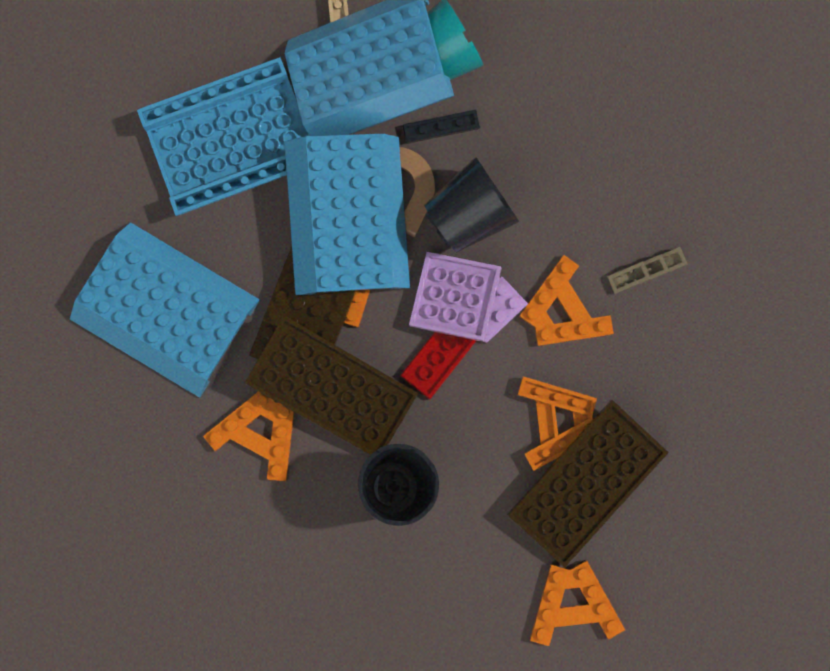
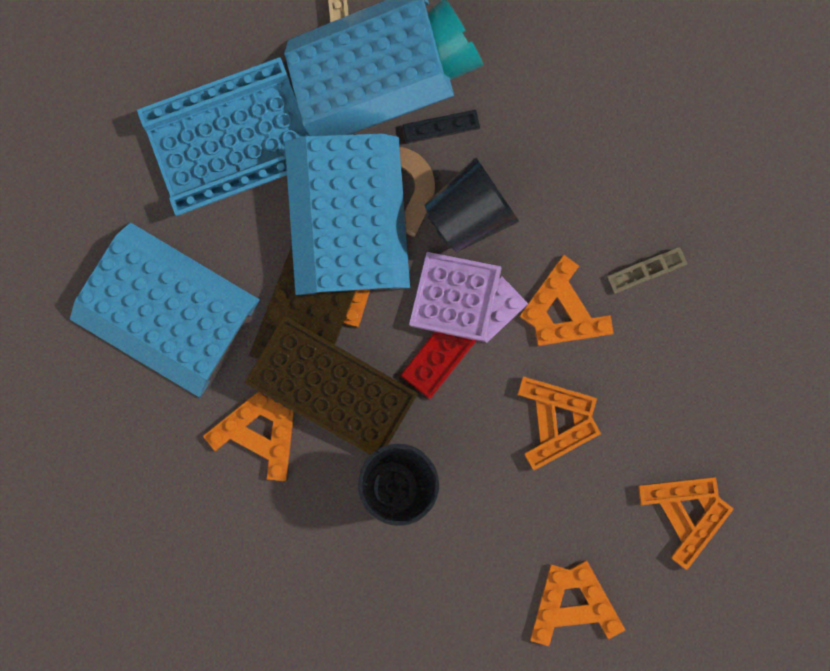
dark brown plate [507,400,669,568] -> none
none -> orange plate [638,477,734,570]

